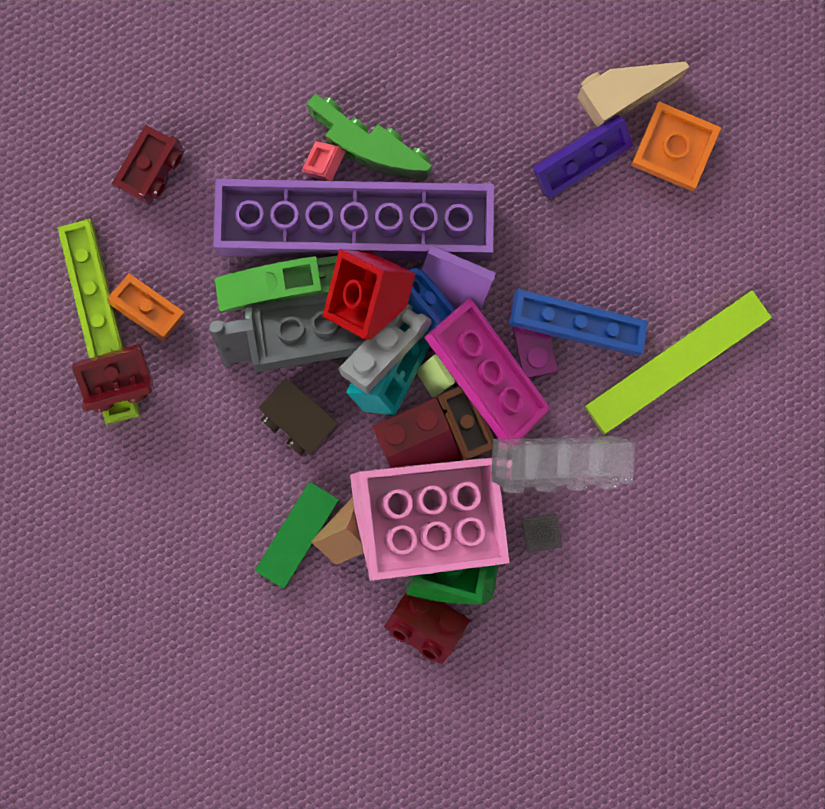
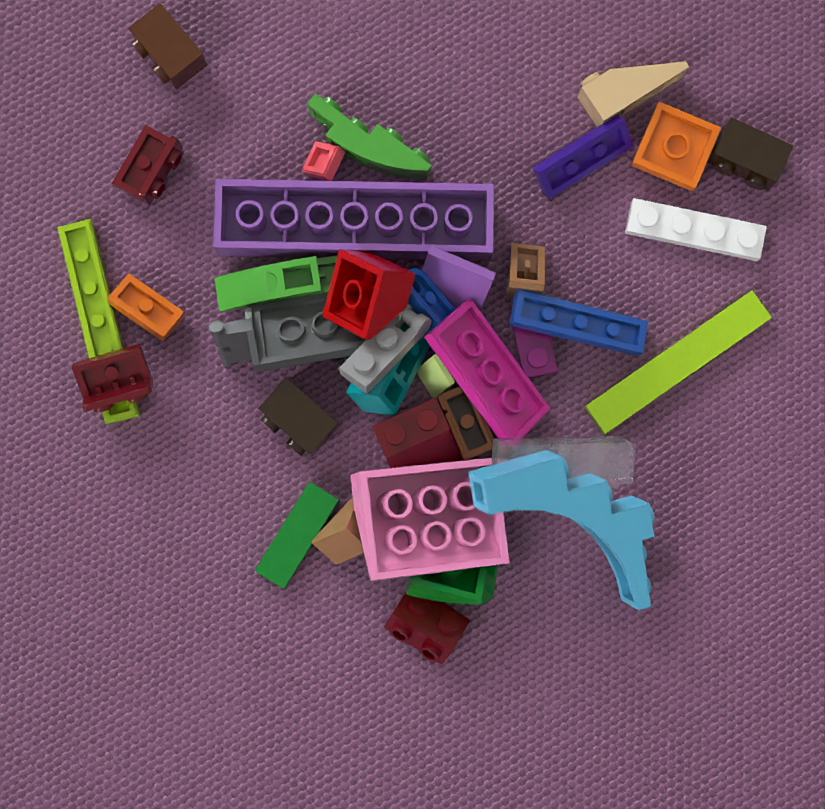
clear smoke plate [521,513,562,553] -> none
none -> reddish brown brick [128,3,207,90]
none -> medium azure arch [468,450,655,610]
none -> medium nougat slope [505,243,545,296]
none -> white plate [625,198,767,261]
none -> dark brown brick [707,117,794,190]

